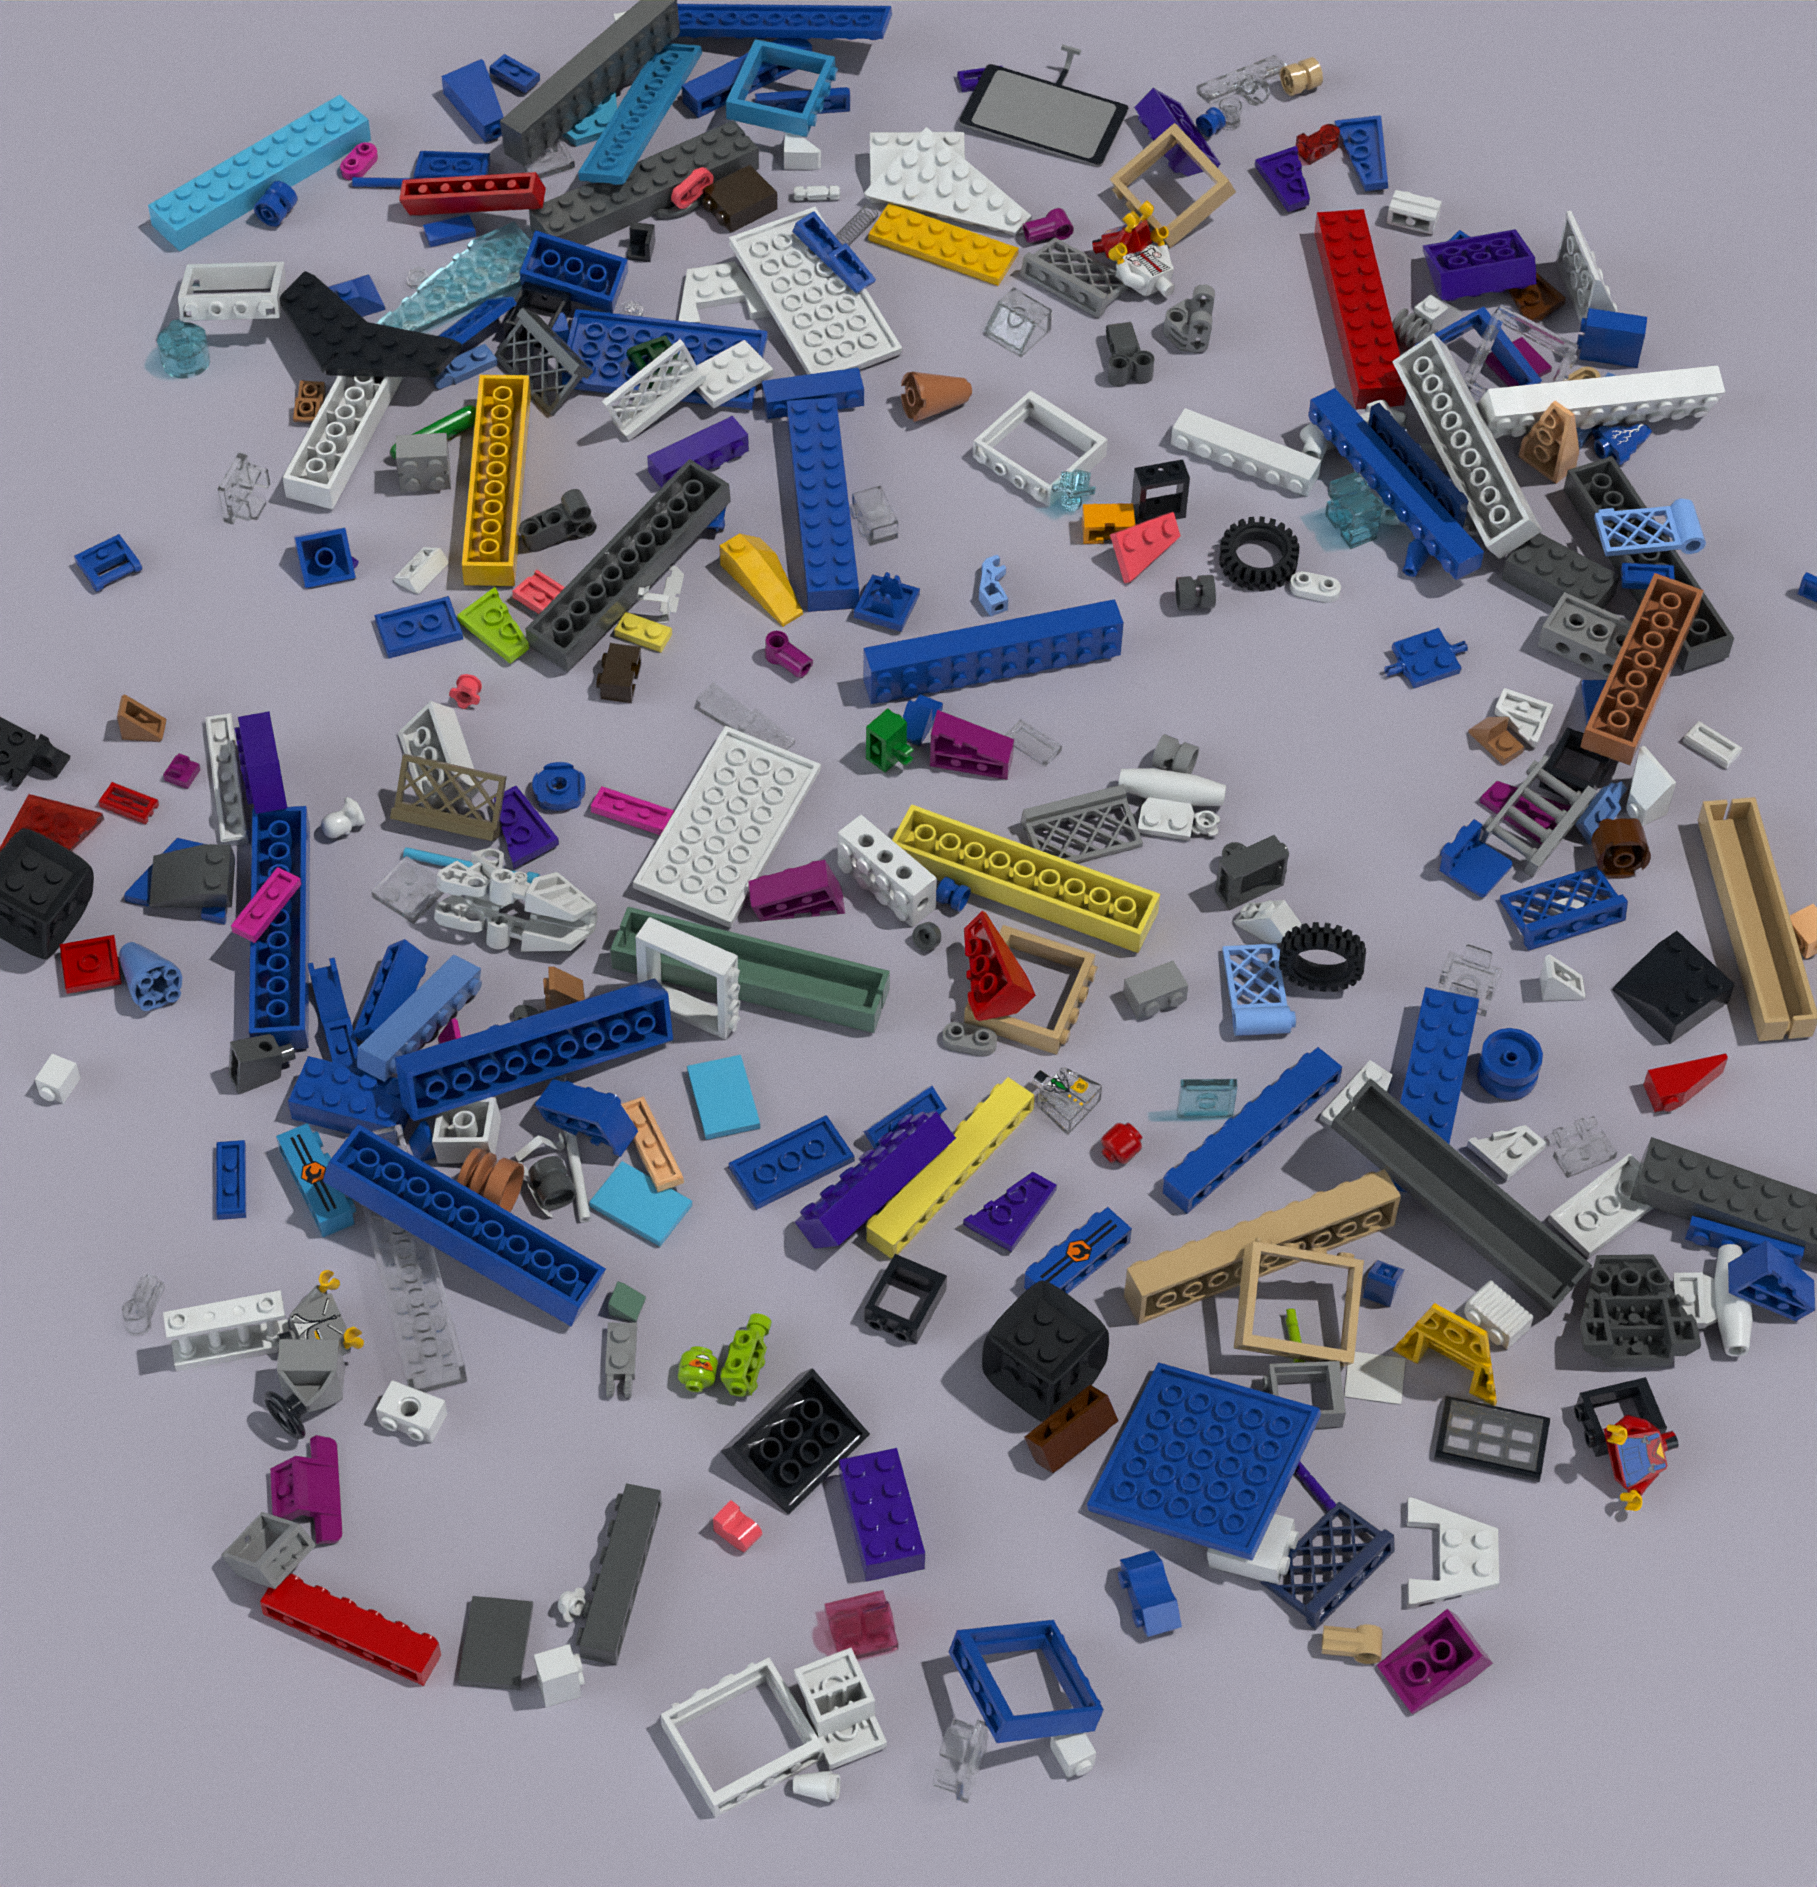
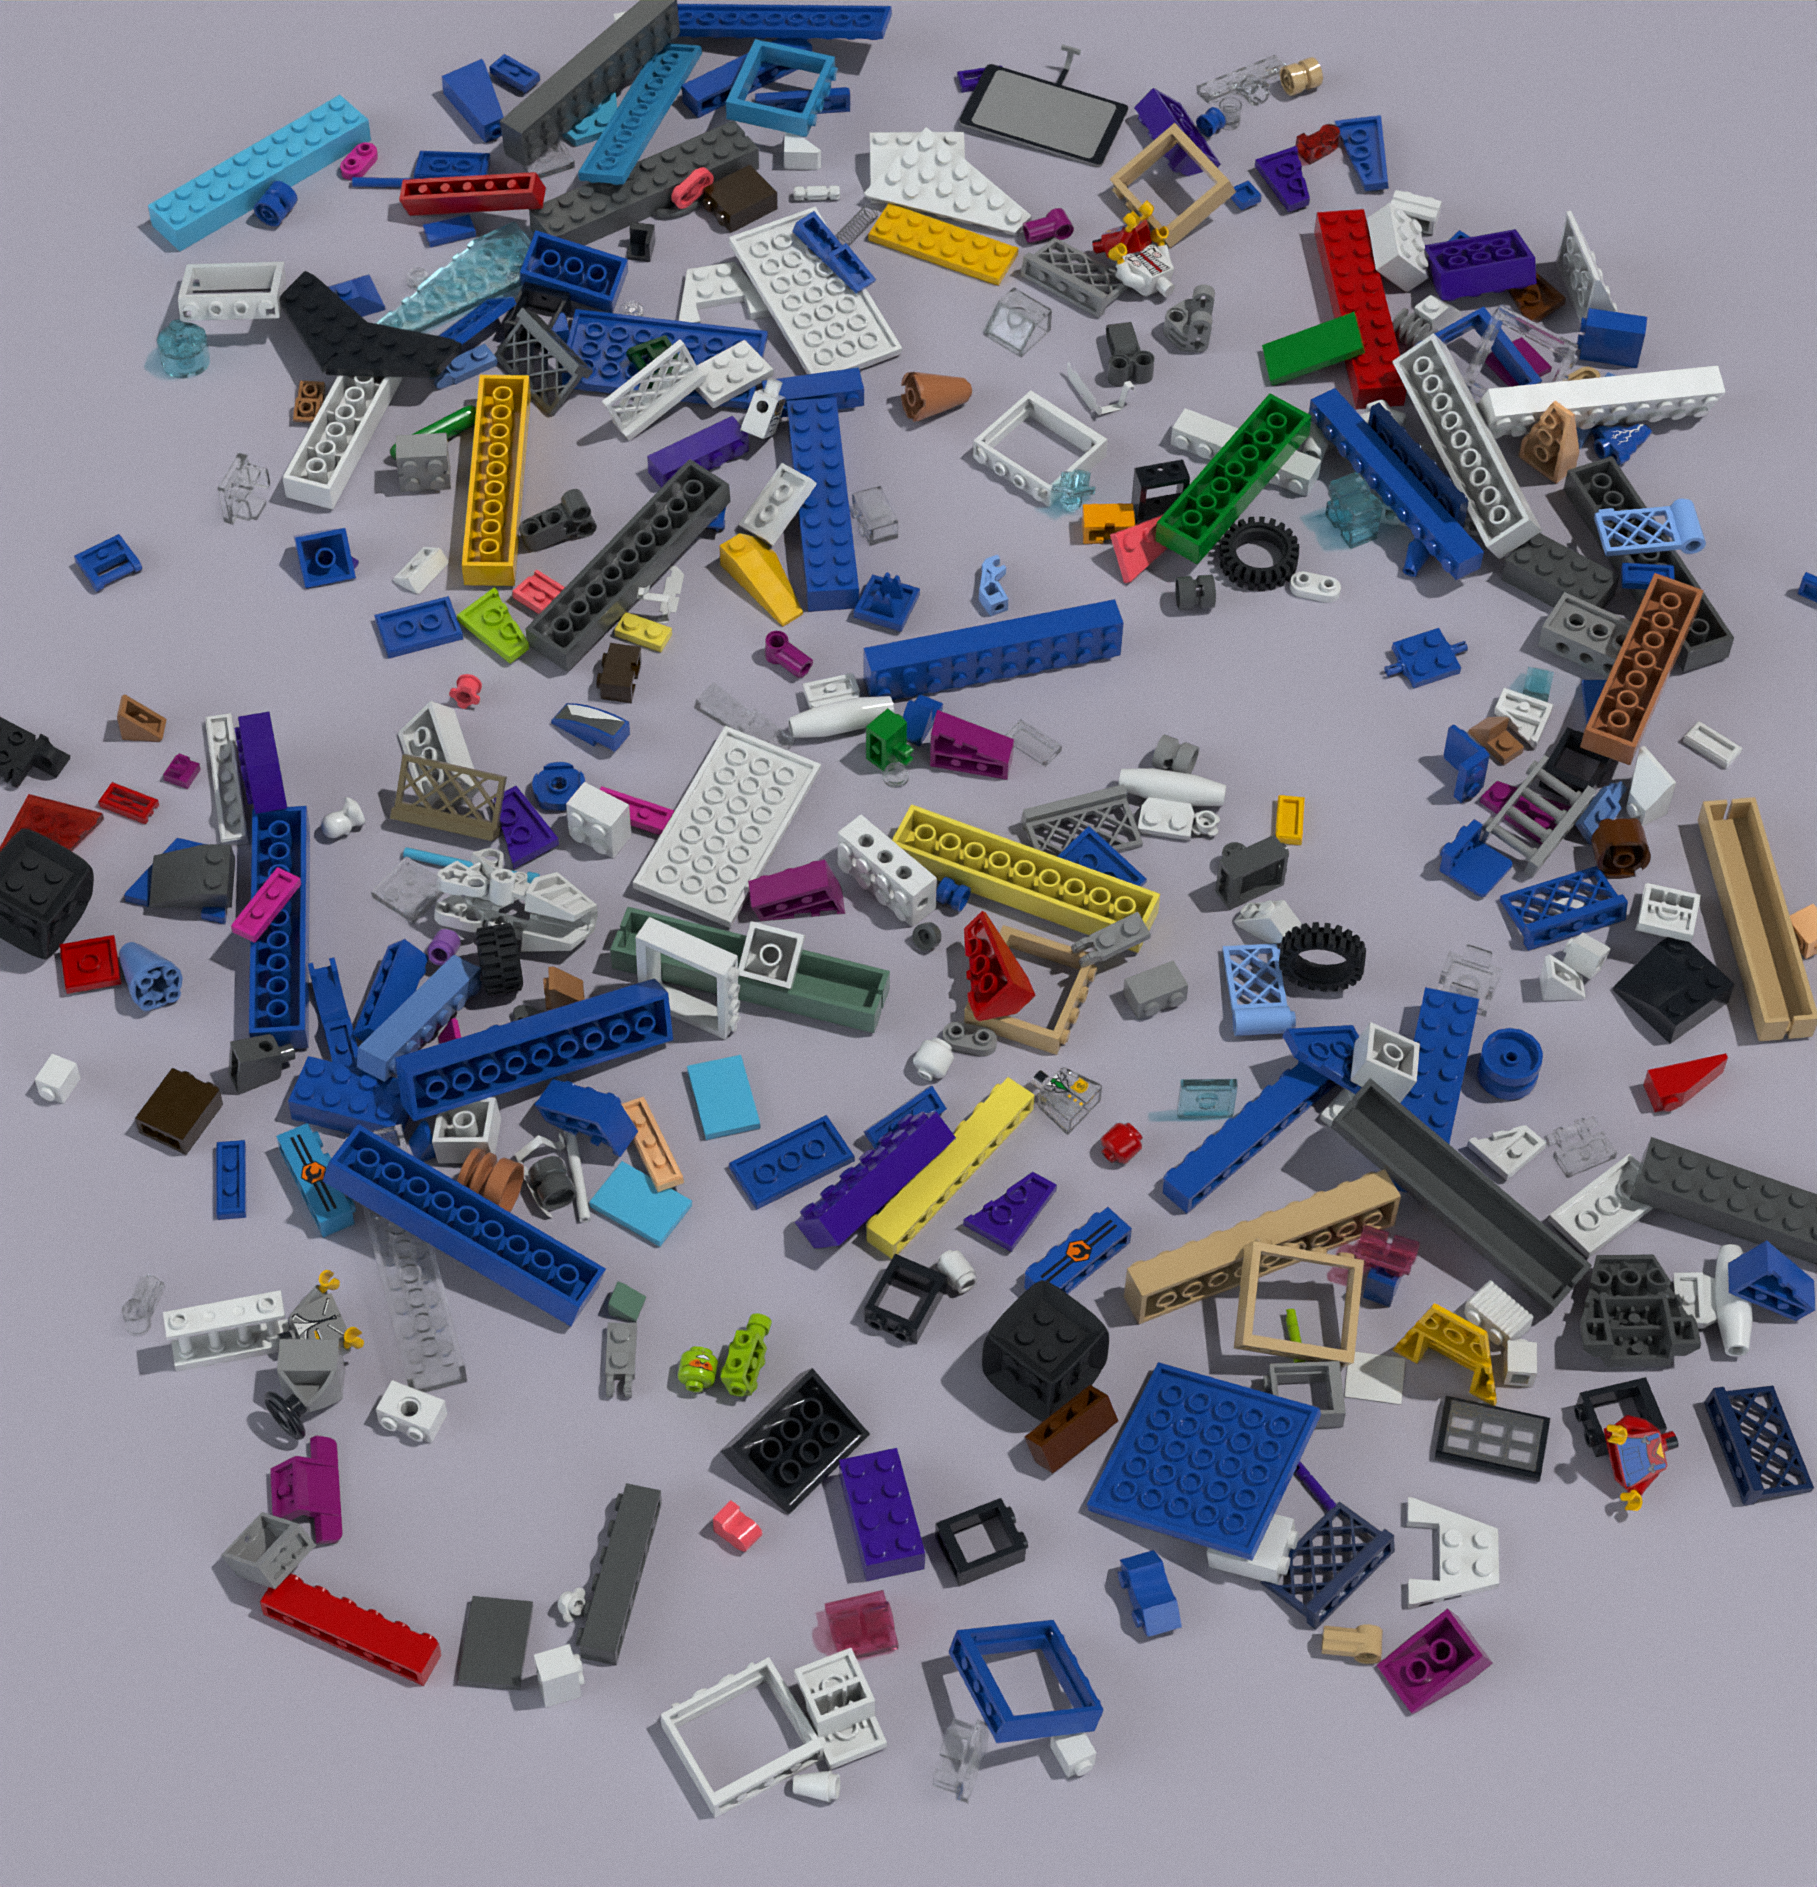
blue plate [1685,1216,1805,1267] -> none
none -> dark brown brick [135,1068,223,1155]
none -> medium lavender brick [427,929,461,966]
none -> black tyre [475,923,523,996]
none -> slope [551,703,630,752]
none -> white brick [566,782,631,858]
none -> white plate [738,463,817,546]
none -> white brick [738,921,806,989]
none -> white torso [740,378,786,439]
none -> white plate [788,673,895,738]
none -> clear plate [883,763,909,788]
none -> white head [913,1037,954,1081]
none -> black window [935,1498,1028,1587]
none -> white brick [937,1250,978,1294]
none -> blue wing [1057,826,1147,887]
none -> white piece [1067,362,1136,415]
none -> light grey hinge [1071,912,1151,968]
none -> green brick [1155,393,1312,565]
none -> blue plate [1230,180,1262,210]
none -> green tile [1262,312,1365,386]
none -> yellow tile [1275,795,1305,845]
none -> blue plate [1282,1025,1362,1095]
none -> white brick [1351,1022,1420,1103]
none -> clear pink plate [1354,1225,1420,1277]
none -> white brick [1367,203,1429,293]
none -> blue bracket [1443,725,1490,803]
none -> white brick [1504,1339,1537,1387]
none -> clear light blue brick [1522,666,1554,703]
none -> white brick [1562,933,1611,979]
none -> white bracket [1635,883,1701,942]
none -> dark blue fence [1704,1385,1814,1505]

